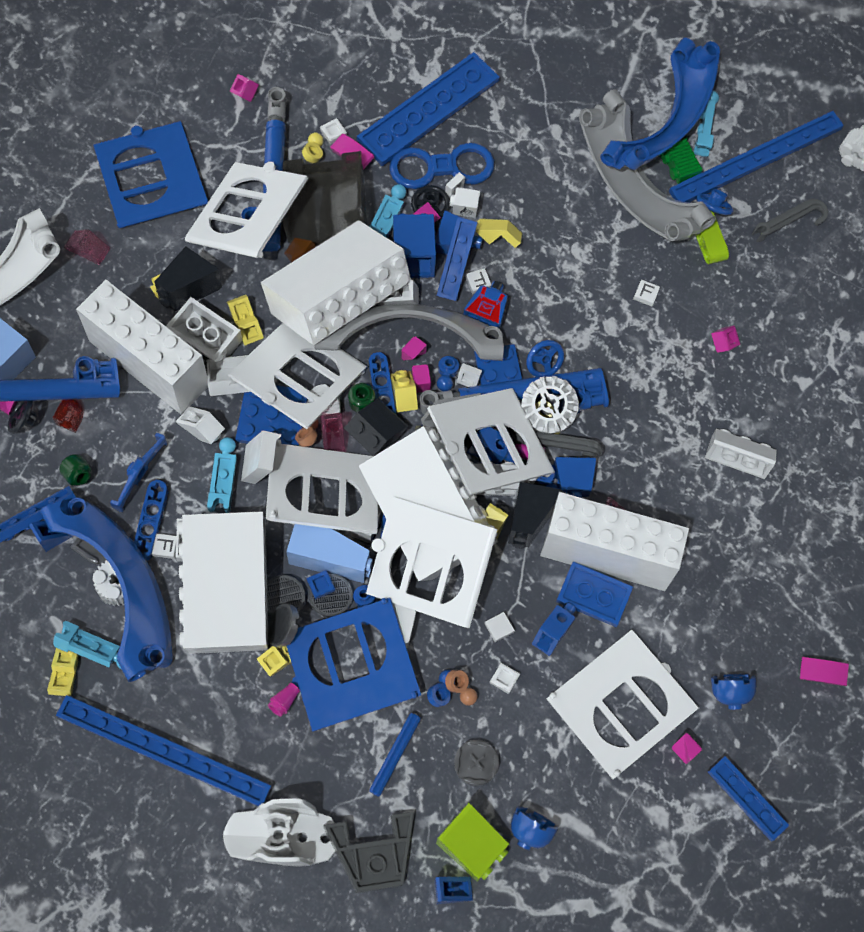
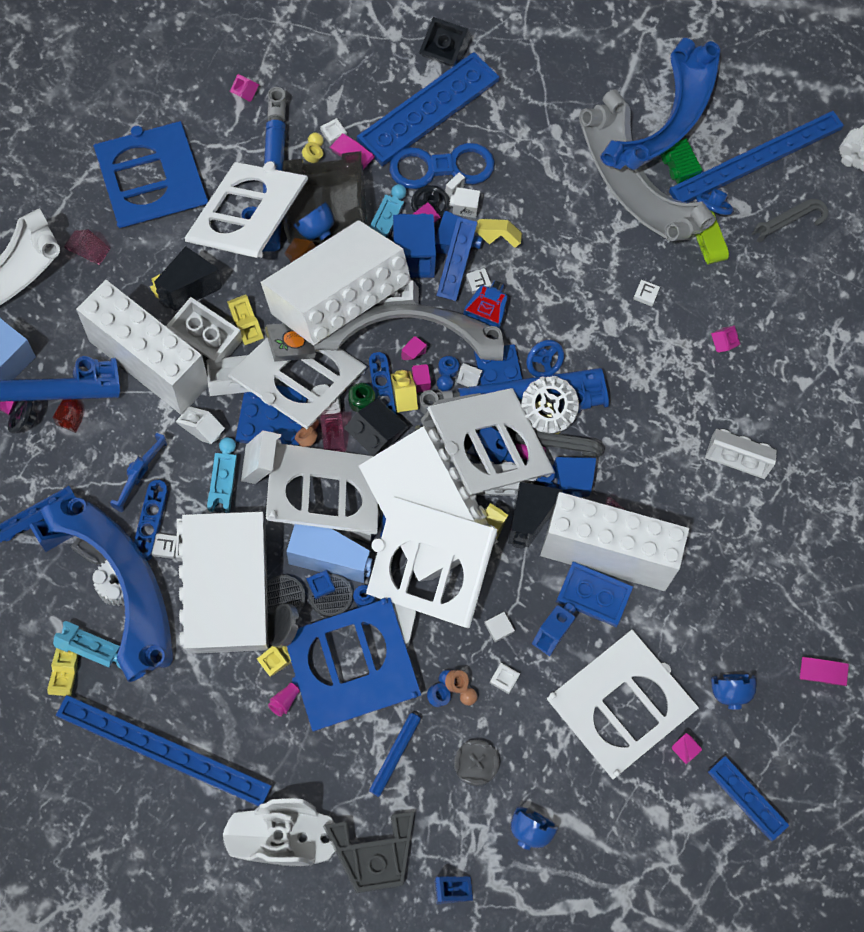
dark green head [59,454,92,486] -> none
lime slope [436,803,509,881] -> none
medium azure plate [694,90,719,157] -> none
none -> flat silver tile [265,323,316,362]
none -> blue cylinder [294,202,334,240]
none -> black slope [419,17,472,66]

